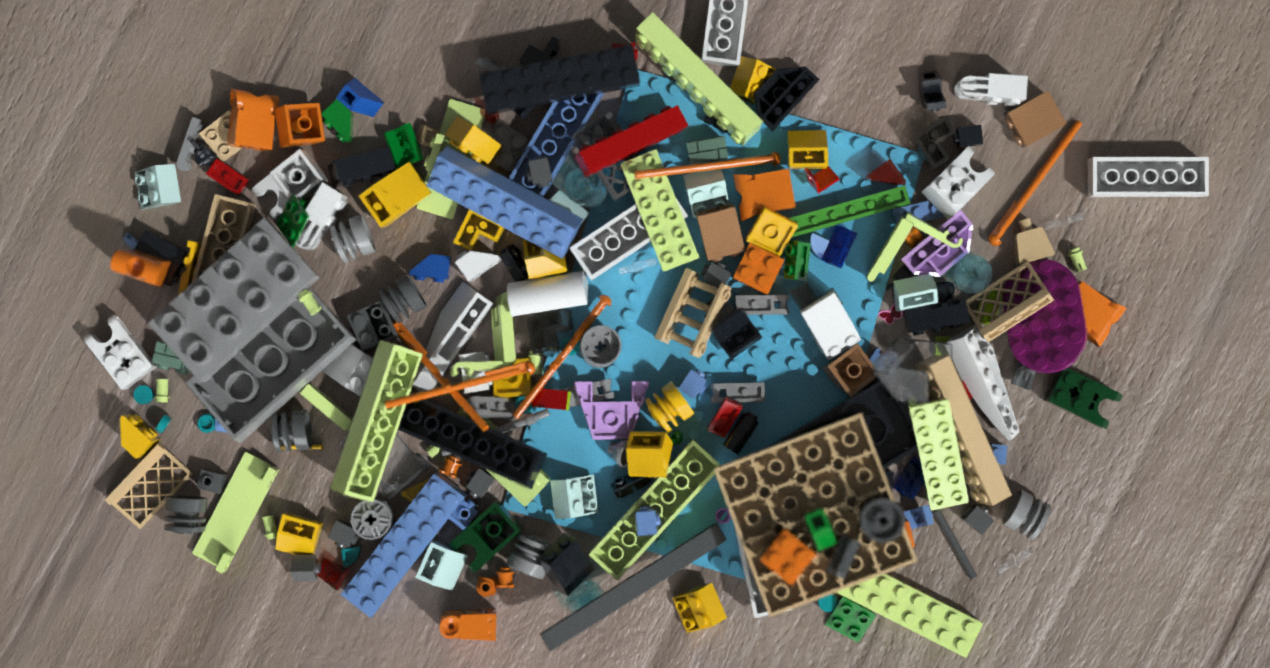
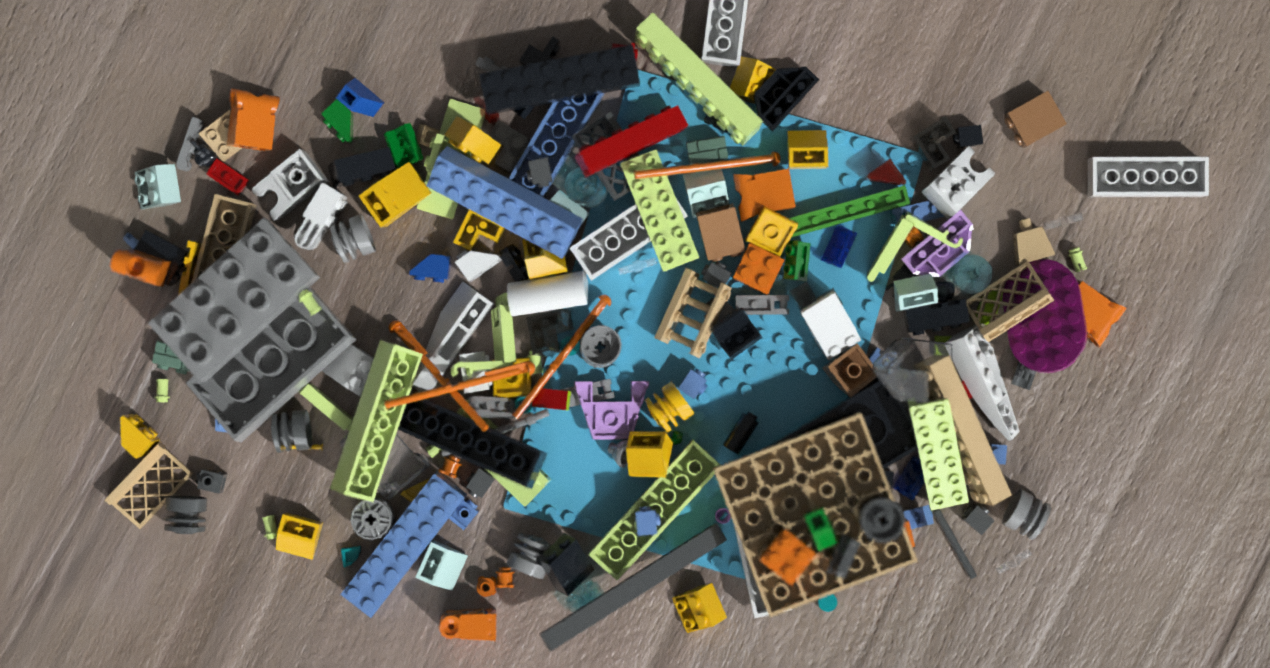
white brick [84,314,157,390] -> none
teal tile [133,385,154,404] -> none
teal tile [155,414,171,434] -> none
yellowish green bracket [192,452,280,573] -> none
teal tile [197,414,215,433] -> none
orange brick [275,103,325,147] -> none
green hinge [276,194,310,247] -> none
dark grey brick [290,554,321,581] -> none
clear red slope [318,557,350,590] -> none
dark grey brick [328,519,359,549] -> none
dark grey slope [347,301,398,351] -> none
dark grey wheel [378,273,427,324] -> none
dark green brick [449,500,524,573] -> none
light aqua slope [550,475,598,519] -> none
black hinge [610,474,651,499] -> none
red plate [707,397,743,438] -> none
light grey plate [710,382,765,403] -> none
red bracket [804,166,839,194] -> none
light blue tile [810,233,829,258] -> none
green hinge [825,596,877,643] -> none
yellowish green brick [836,573,983,658] -> none
dark red sticker [878,302,902,324] -> none
black brick [918,70,946,111] -> none
white brick [954,73,1028,107] -> none
orange bar [988,120,1082,246] -> none
dark green brick [1044,368,1123,429] -> none

